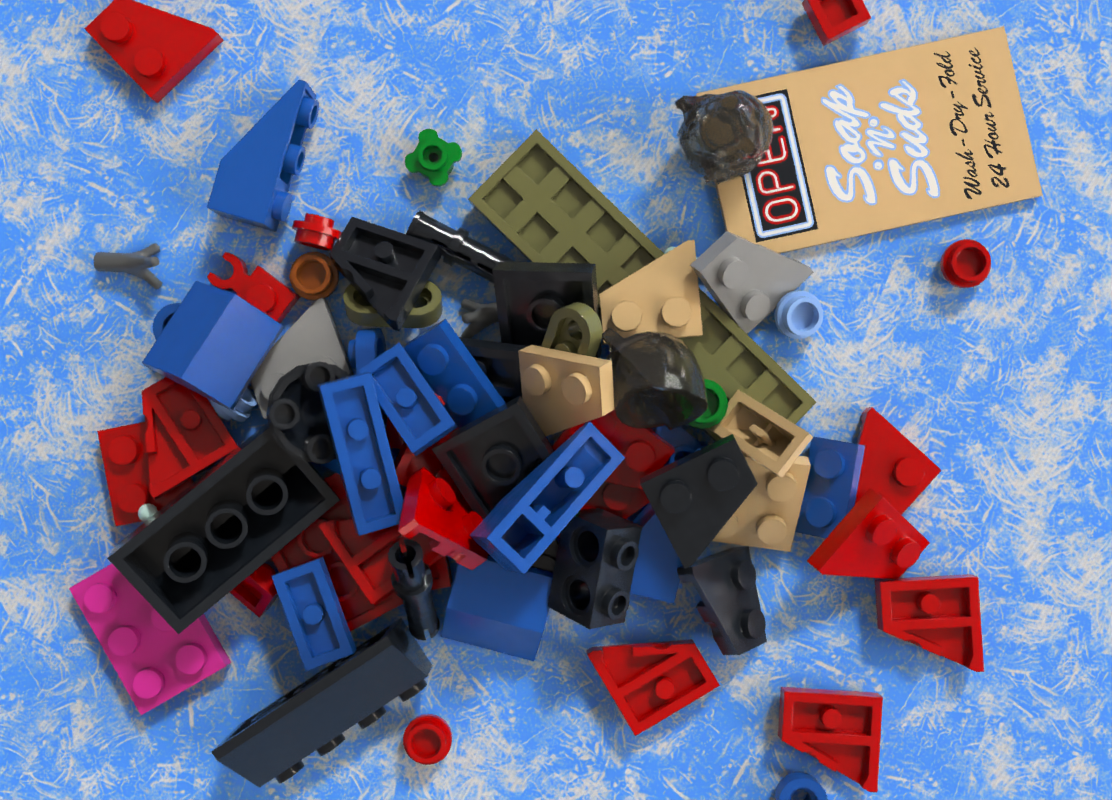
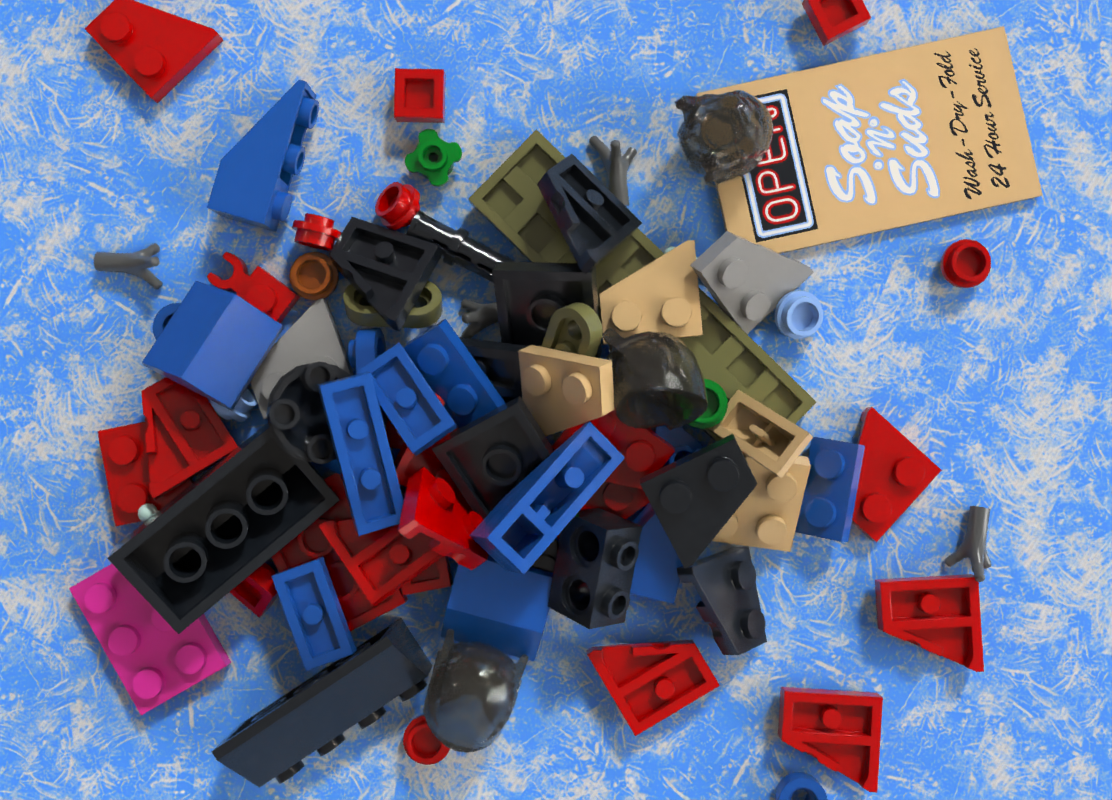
black pin [388,539,440,640] -> none
red wing [807,488,930,579] -> none
none -> red plate [375,182,420,230]
none -> red plate [394,68,446,123]
none -> clear smoke helmet [423,629,529,753]
none -> black wing [537,154,642,275]
none -> dark grey bar [589,136,637,206]
none -> dark grey bar [945,506,991,582]

